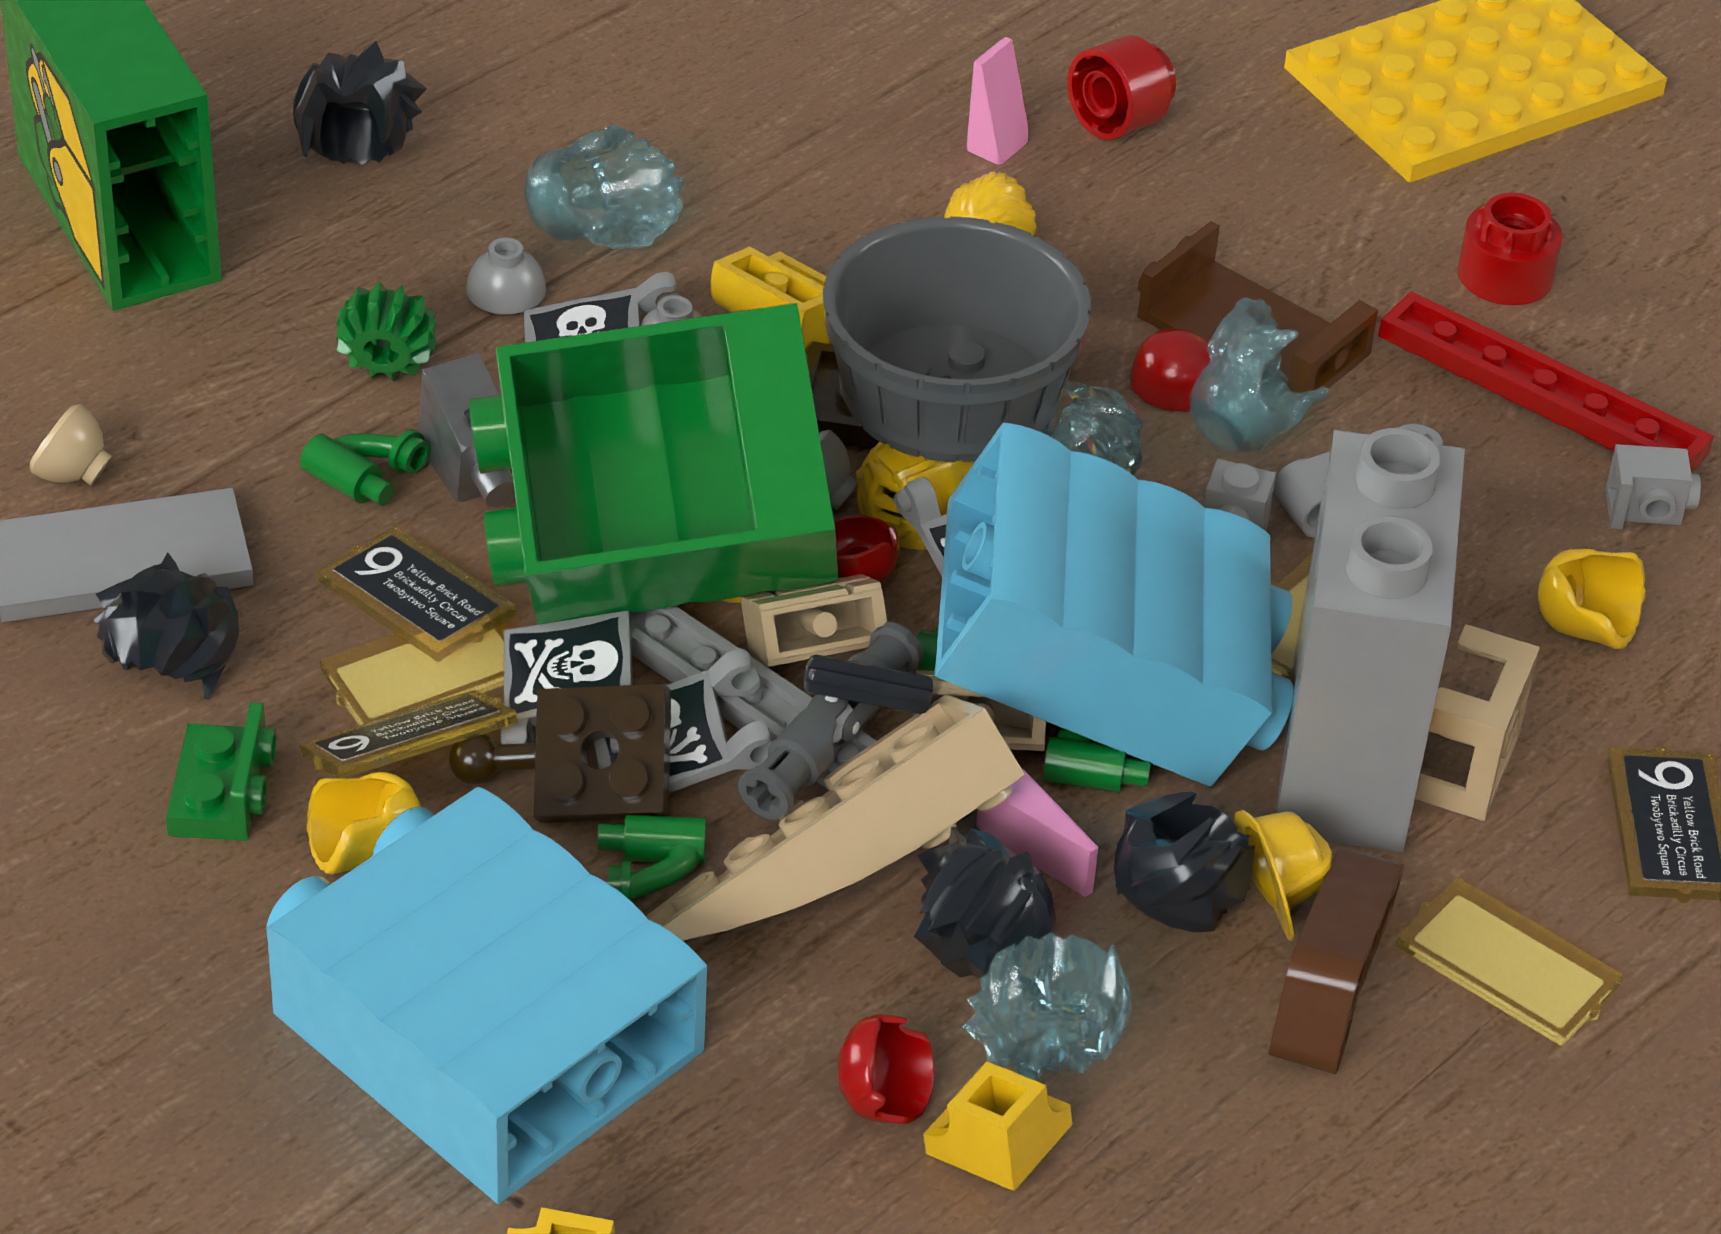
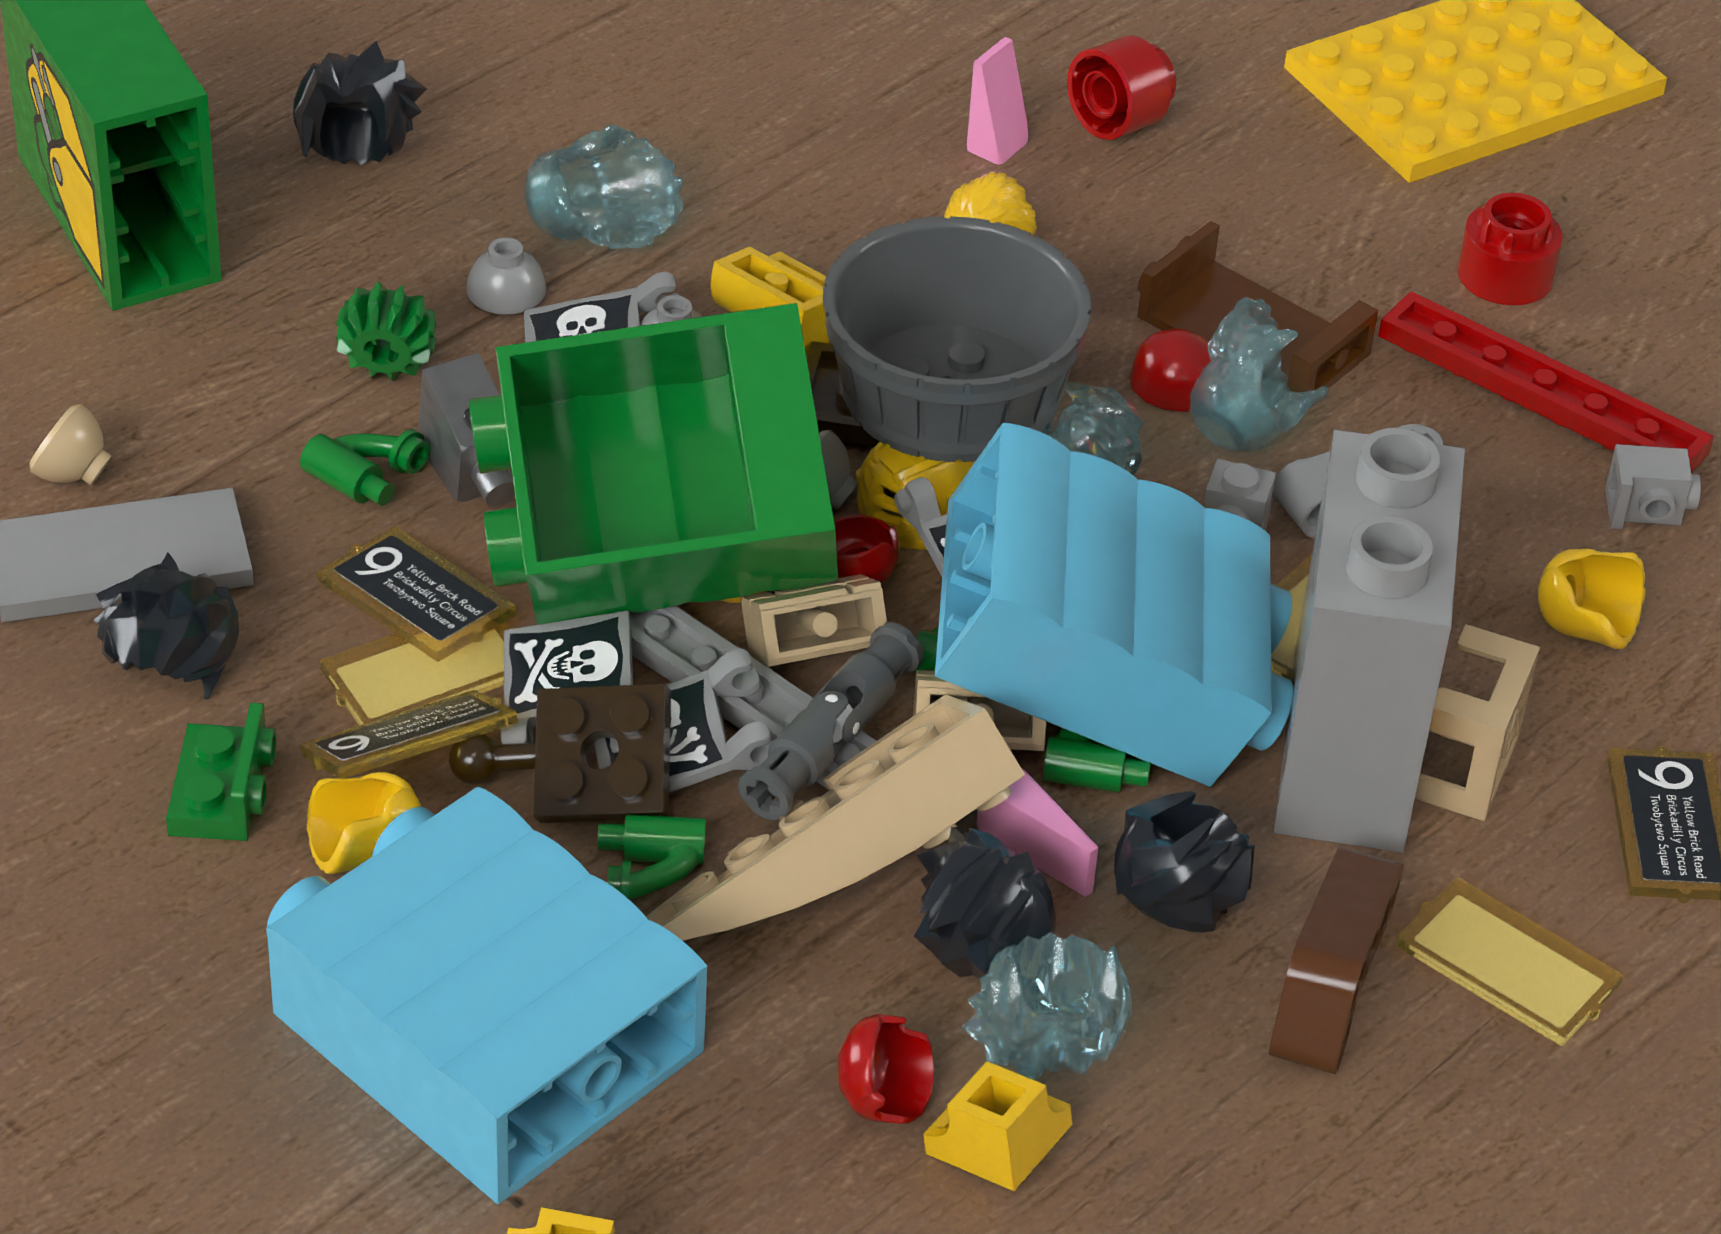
black axle [804,654,933,714] -> none
yellow piece [1234,810,1333,941] -> none

